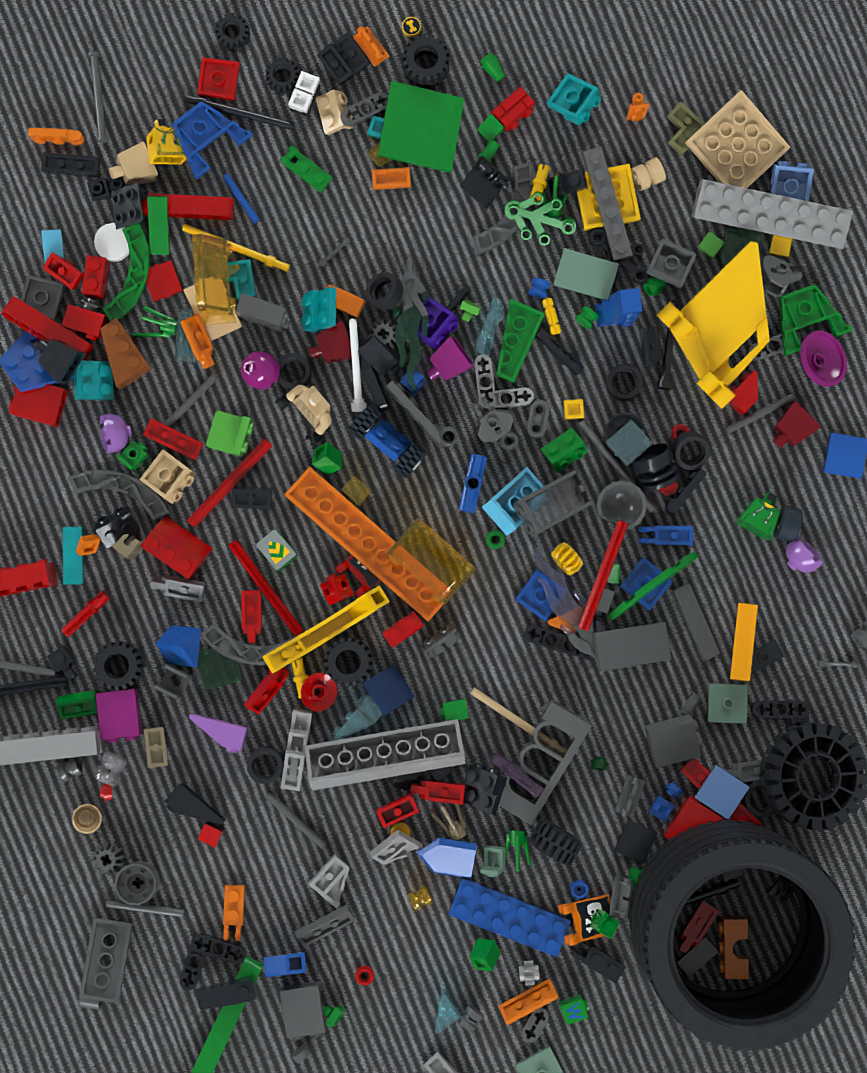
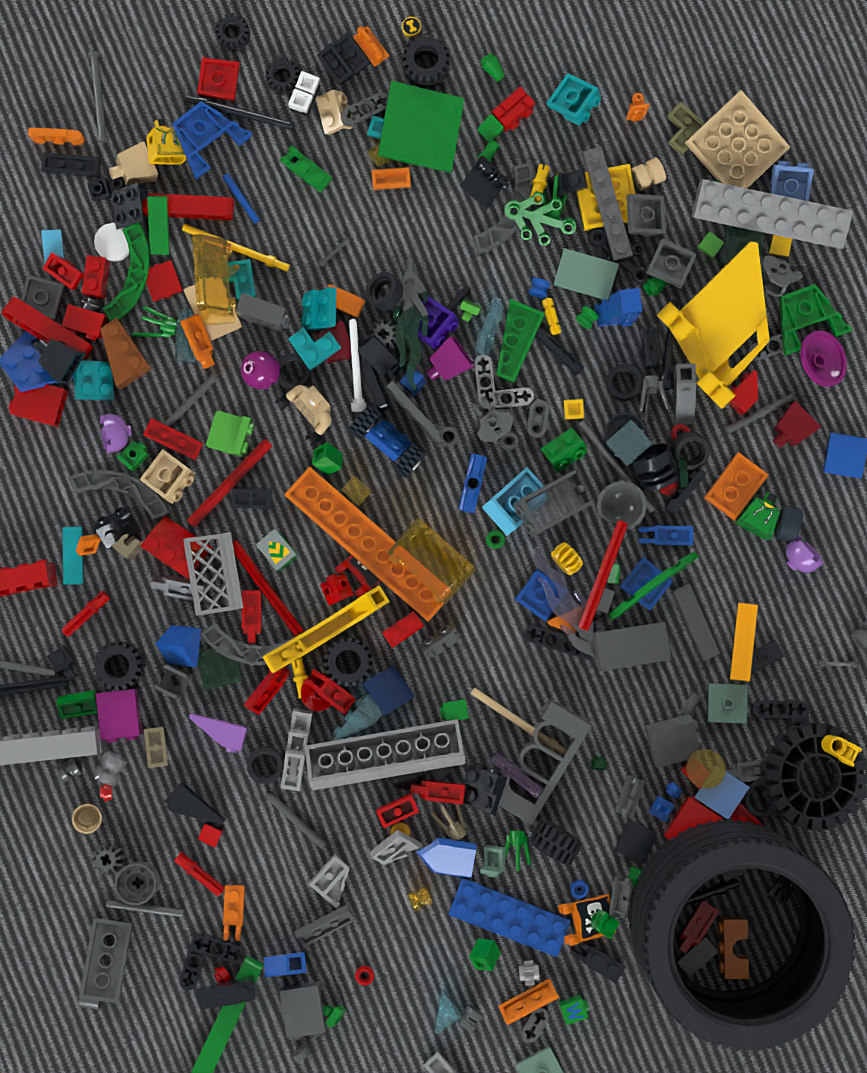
none -> red axle [174,851,225,896]
none -> light grey fence [183,532,243,616]
none -> red plate [214,966,231,983]
none -> teal plate [288,328,341,370]
none -> red hinge [304,669,356,715]
none -> dark grey plate [626,194,667,237]
none -> dark grey plant [639,376,669,424]
none -> dark grey slope [673,363,696,424]
none -> clear green tile [679,460,689,487]
none -> clear yellow tile [686,749,726,789]
none -> orange tile [704,452,769,521]
none -> yellow piece [821,735,862,767]

